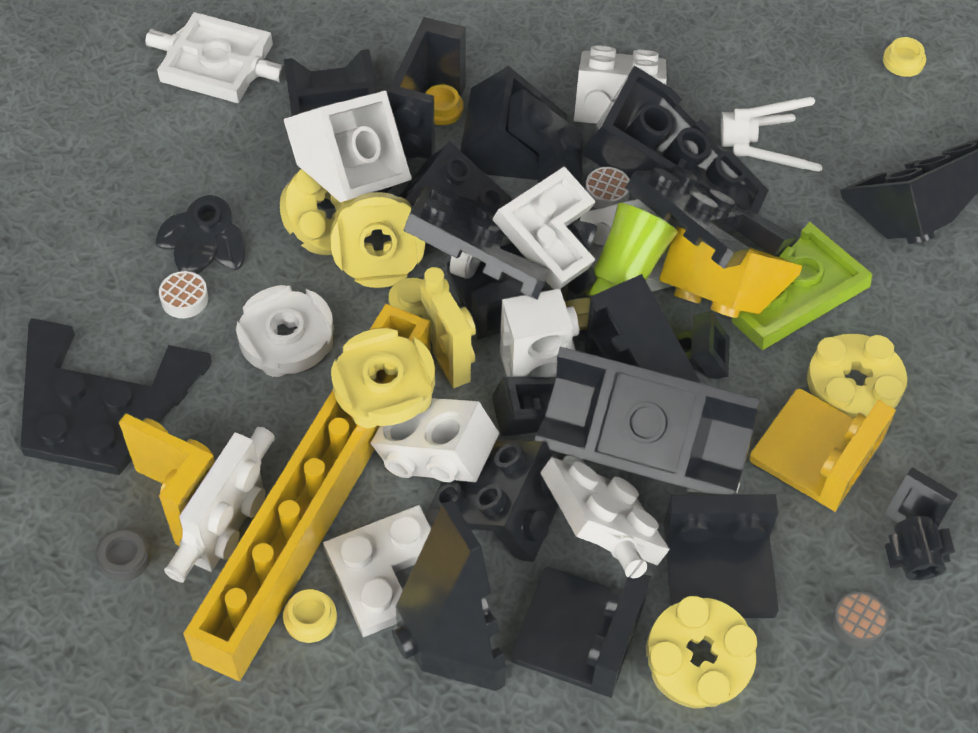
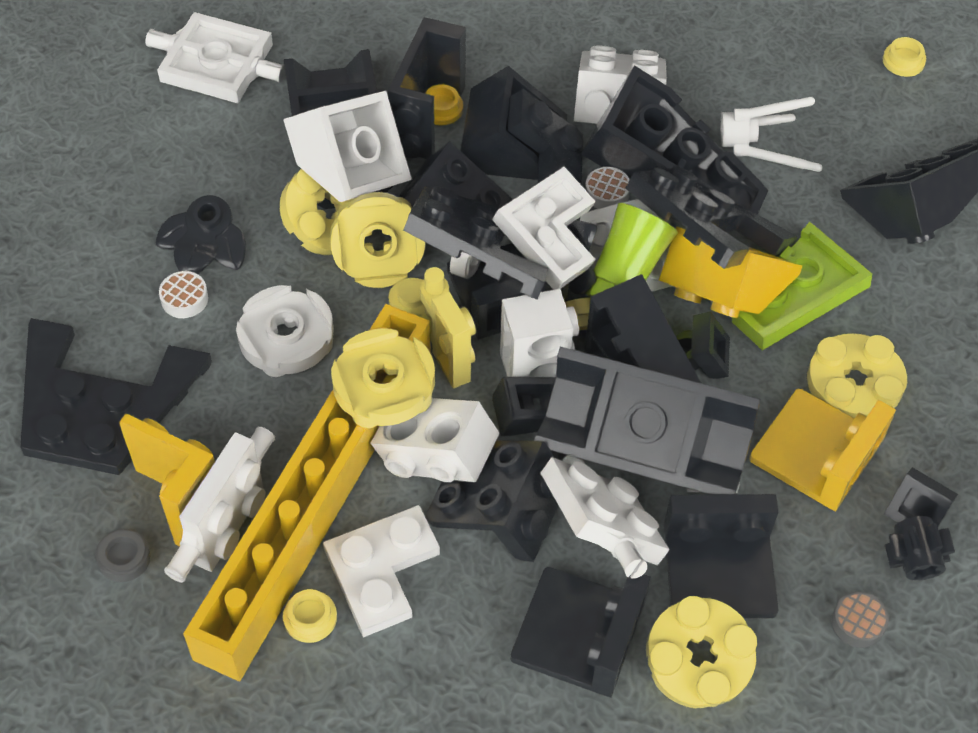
black wedge [392,500,506,691] -> none

